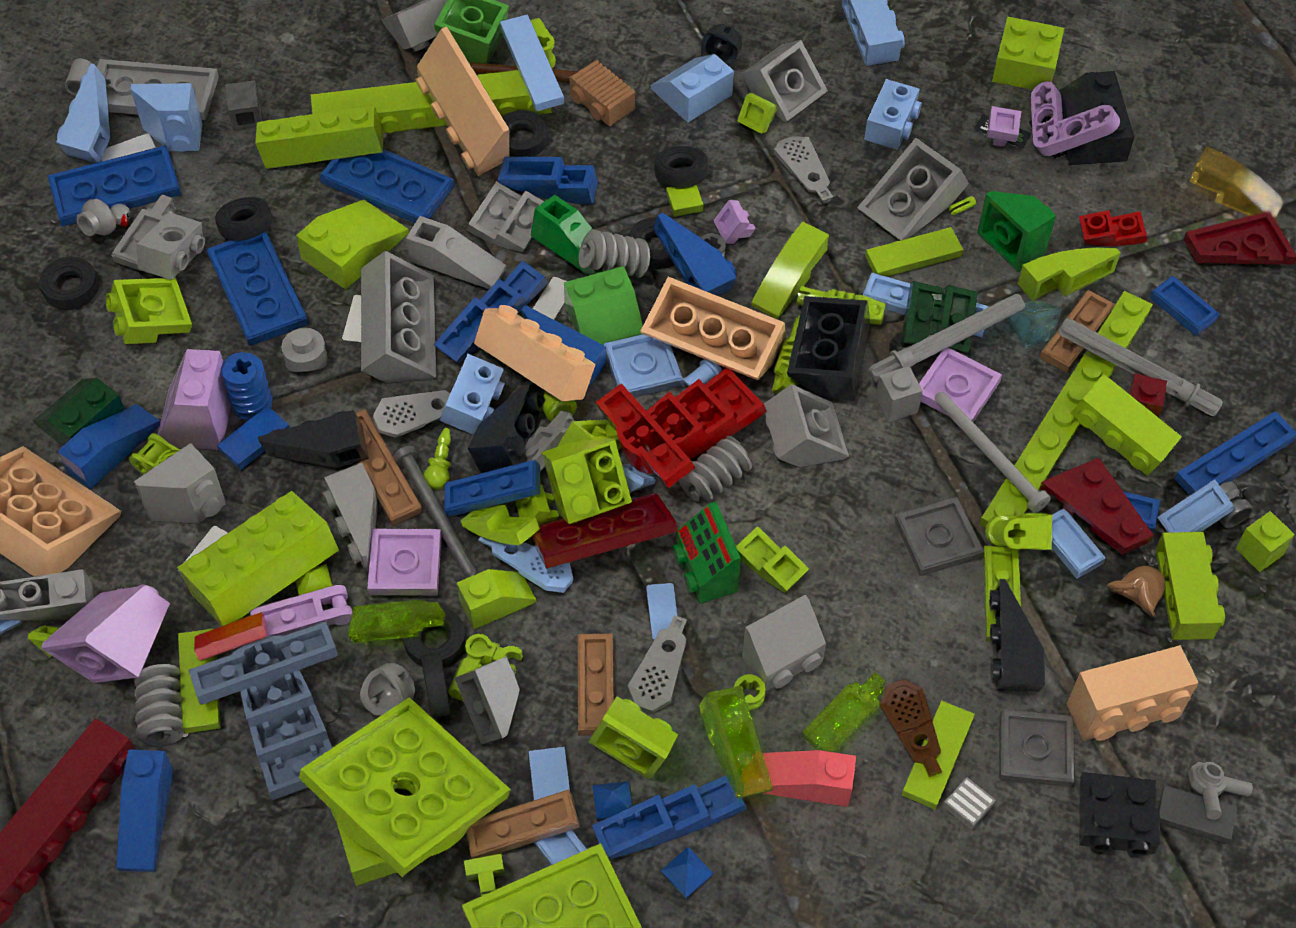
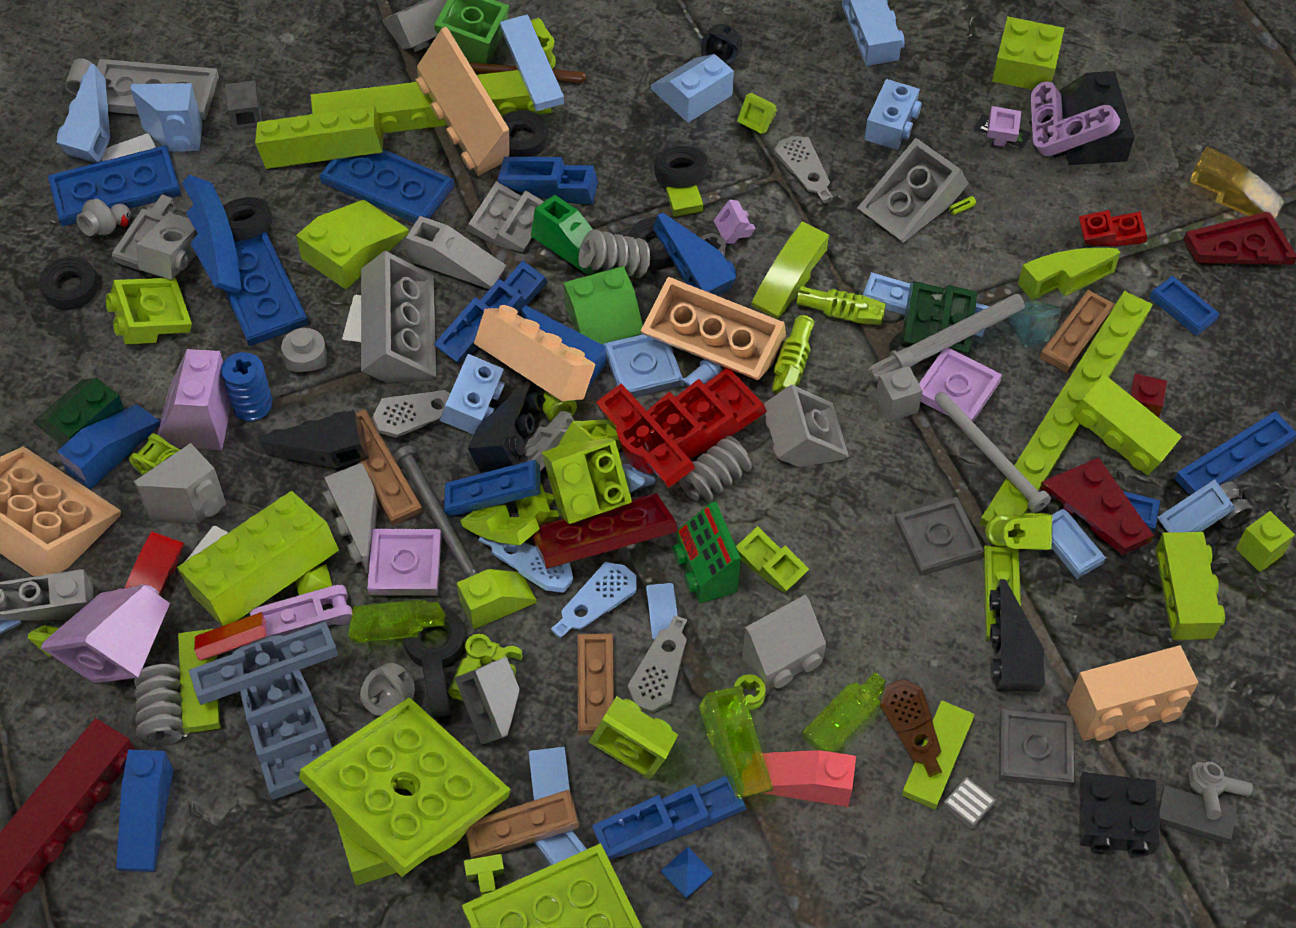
blue tile [217,406,290,471] -> none
lime bar [423,428,451,490] -> none
white sticker [533,277,567,320] -> none
medium nougat brick [569,59,635,126] -> none
blue slope [592,781,632,821] -> none
light grey slope [741,40,828,122] -> none
black slope [787,296,871,401] -> none
lime tile [865,227,963,277] -> none
green slope [977,191,1056,272] -> none
light grey axle [1058,318,1223,416] -> none
medium nougat piece [1106,566,1165,618] -> none
none -> red slope [124,531,185,596]
none -> blue slope [182,175,241,294]
none -> light blue piece [551,562,636,638]

